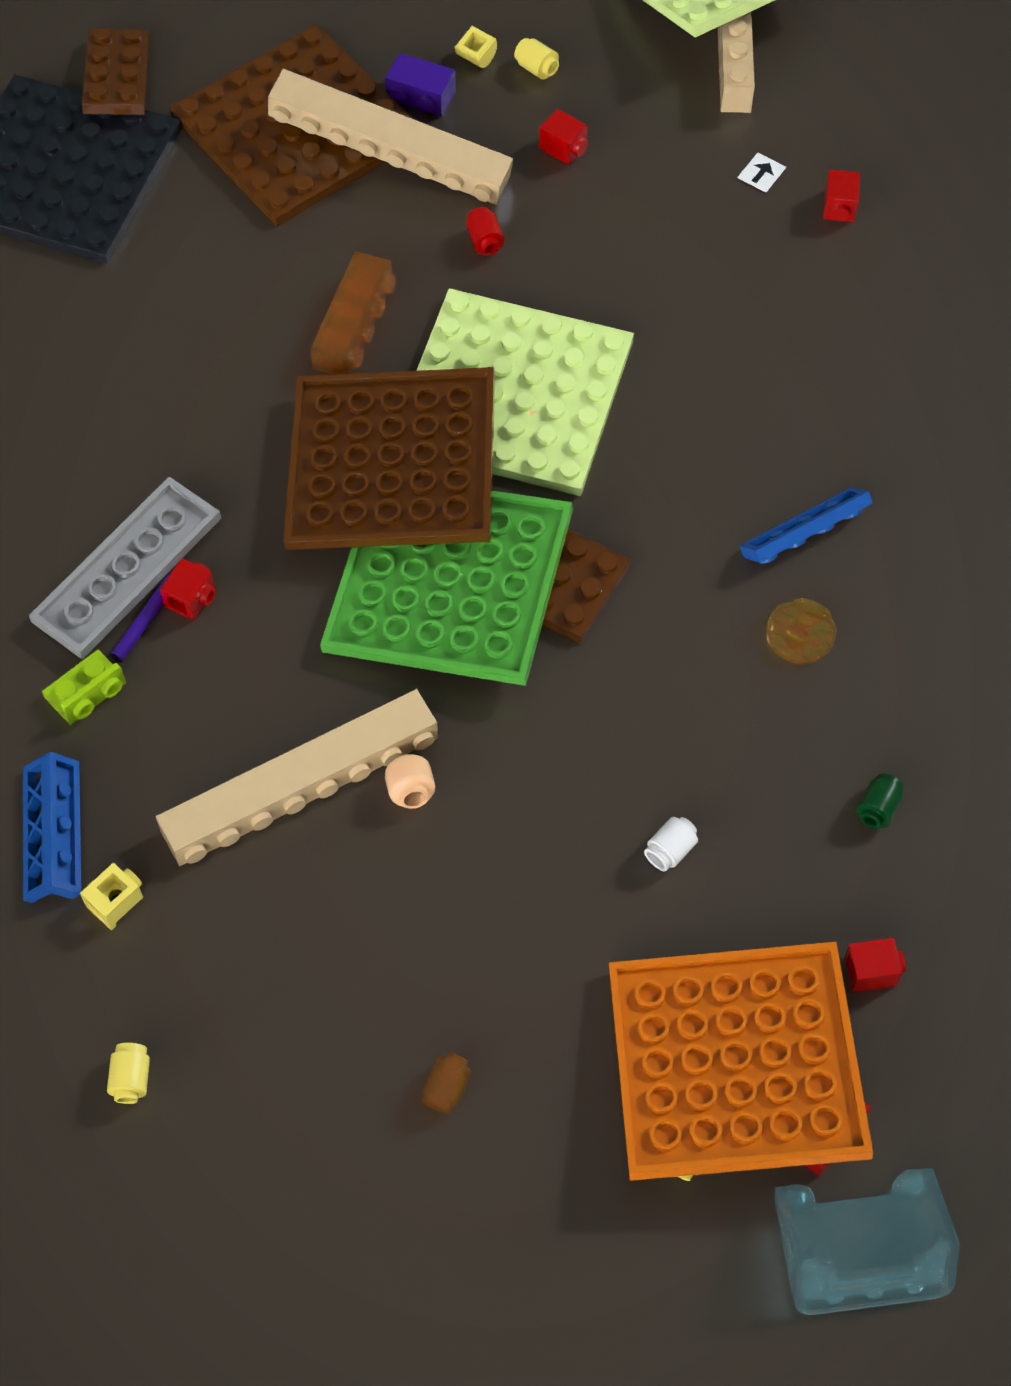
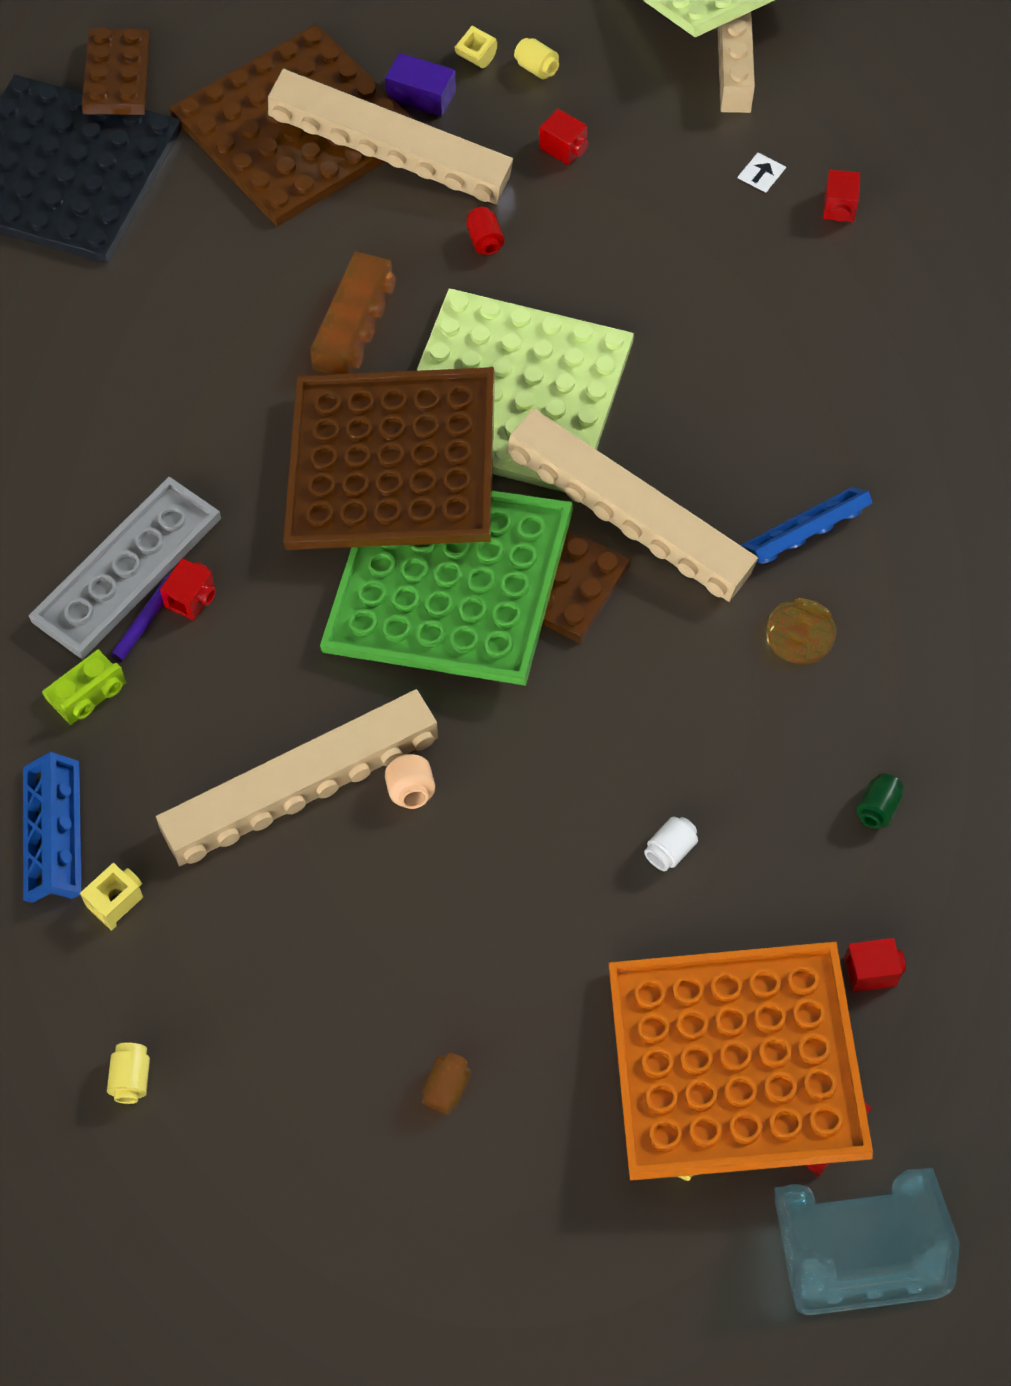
none -> tan brick [507,408,758,602]

